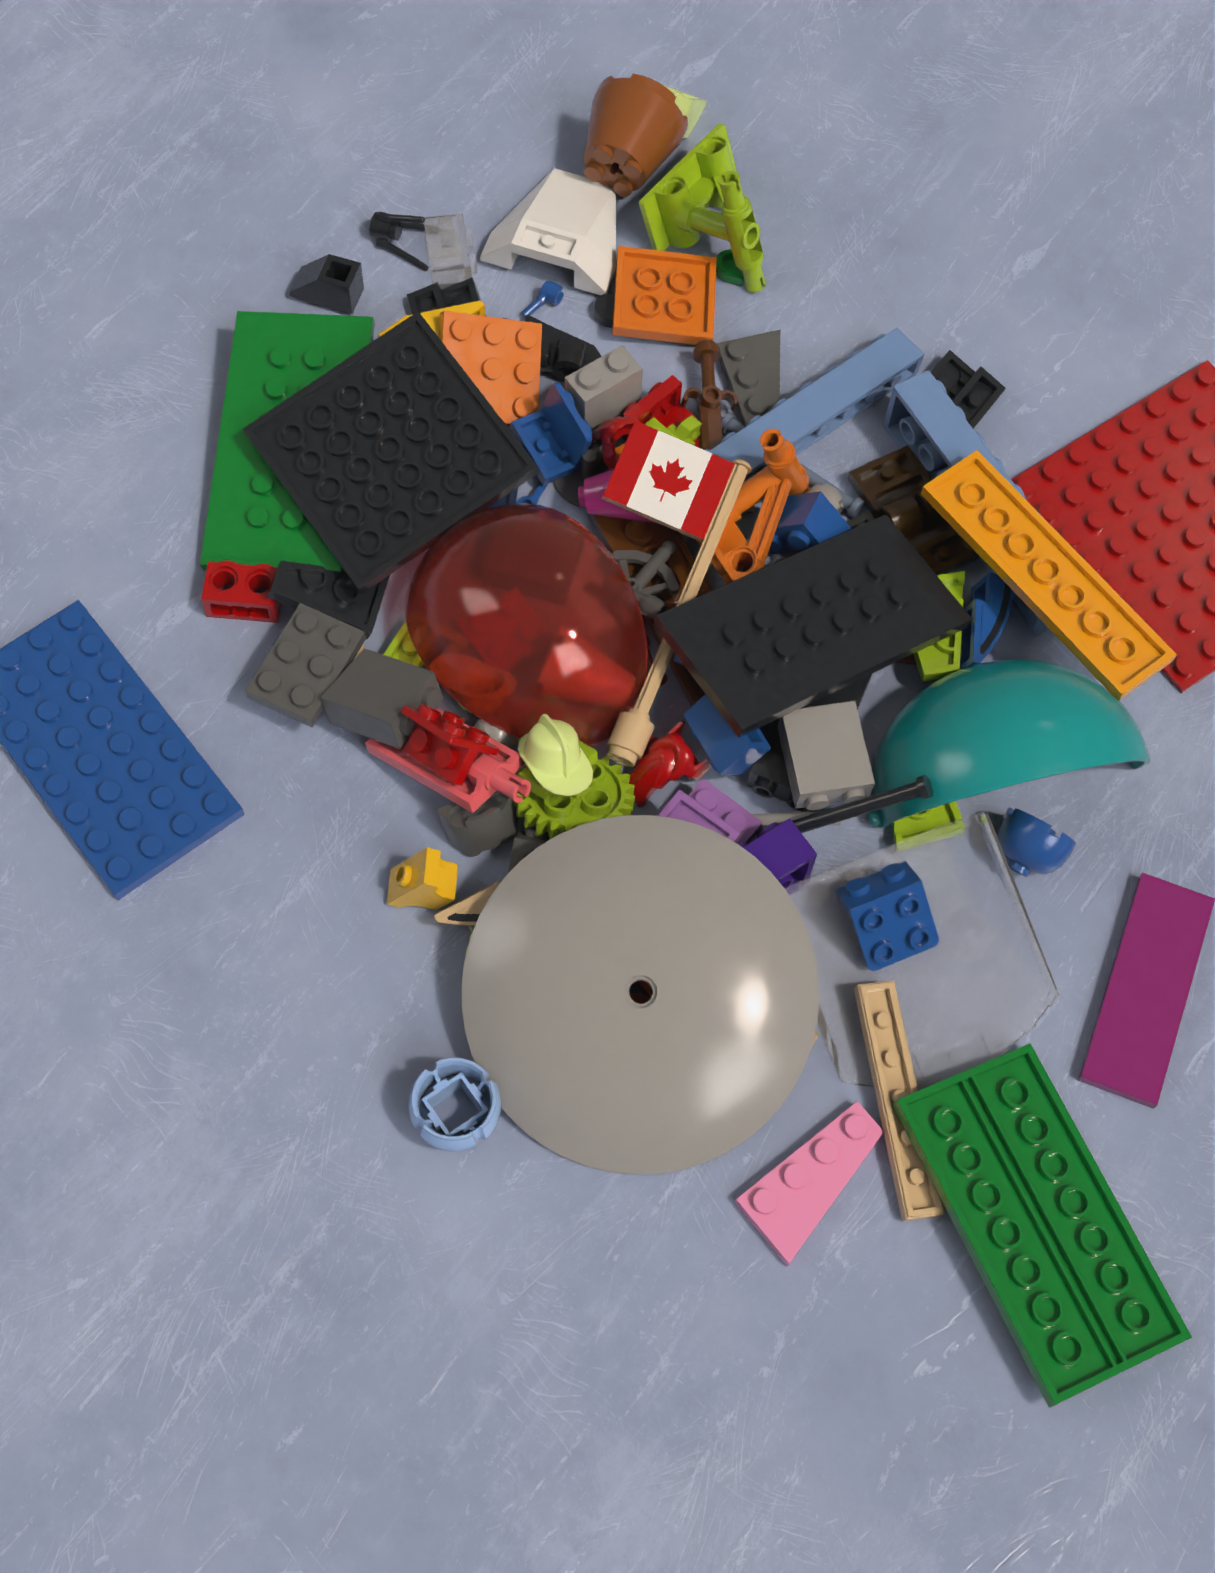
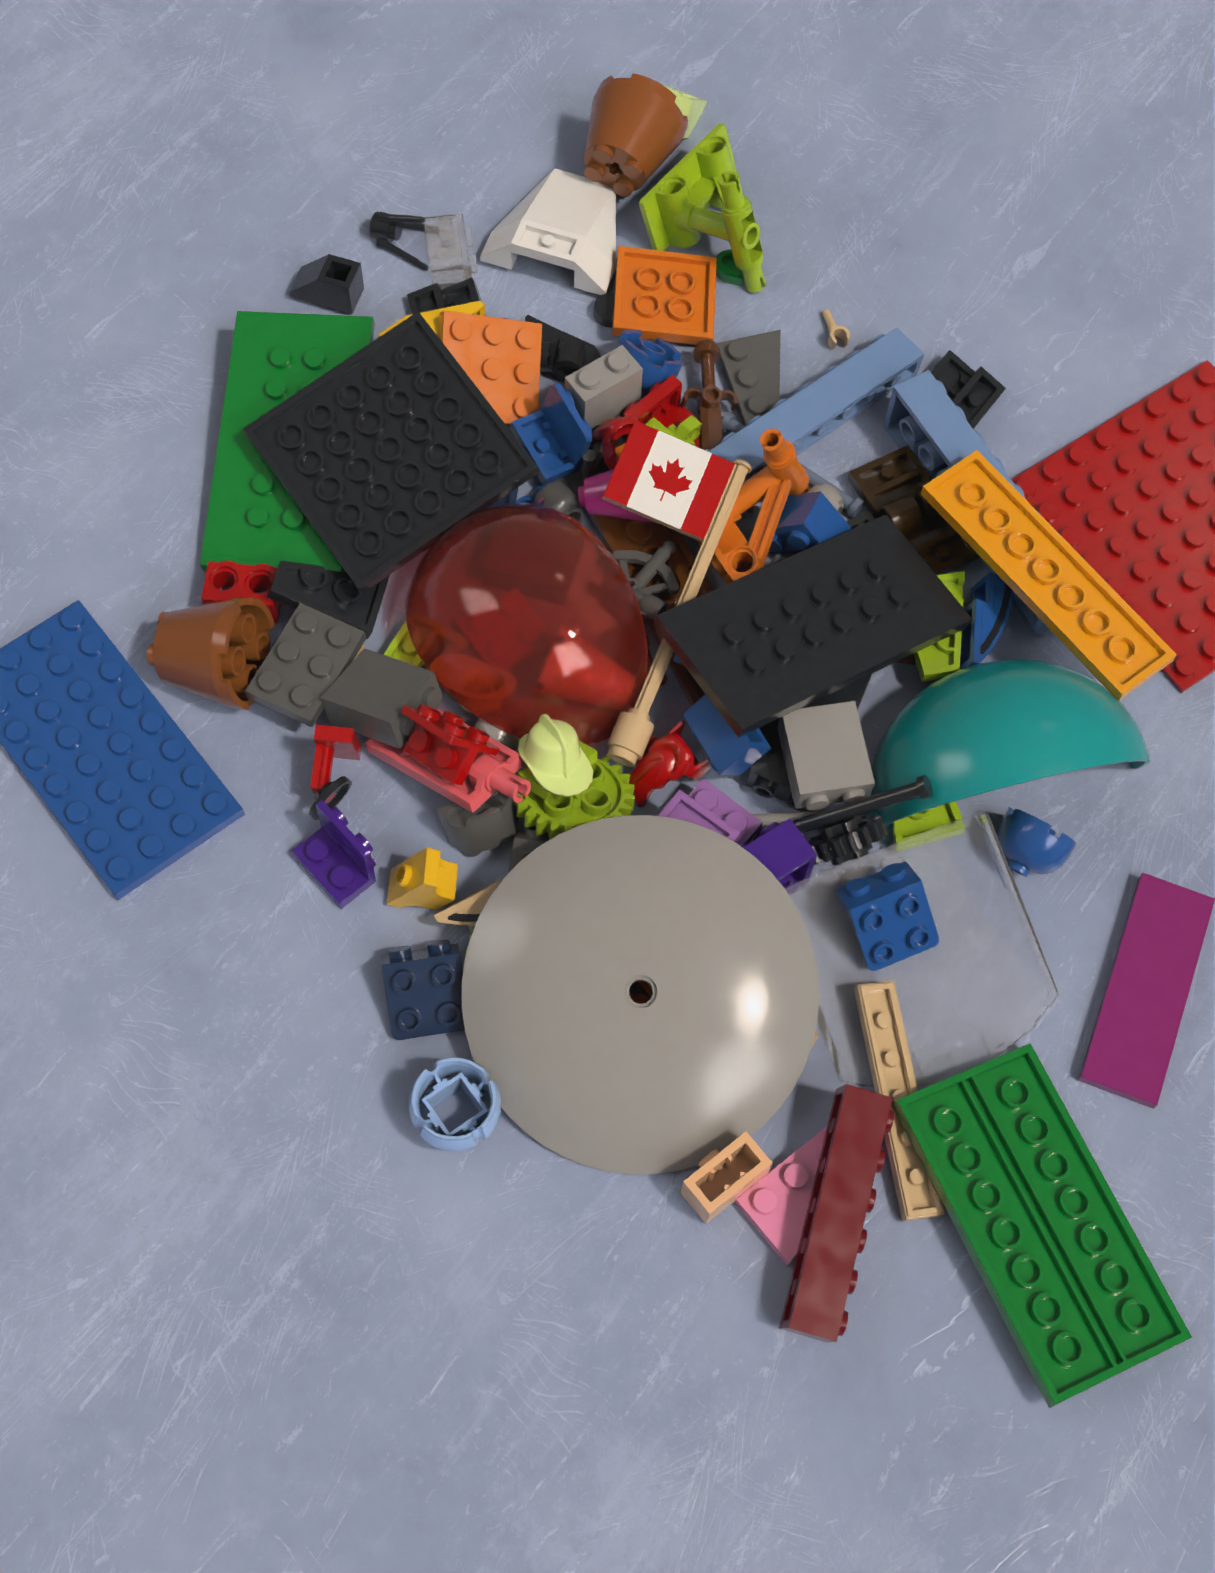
blue hand [521,281,564,318] -> none
none -> dark orange cone [147,597,275,710]
none -> dark purple bracket [292,800,376,909]
none -> red piece [309,725,362,820]
none -> dark blue bracket [381,940,465,1040]
none -> dark grey head [532,482,584,527]
none -> blue cylinder [616,329,684,394]
none -> light nougat brick [680,1131,773,1224]
none -> dark red brick [779,1084,895,1342]
none -> black gear [808,814,888,865]
none -> tan hand [822,309,850,349]

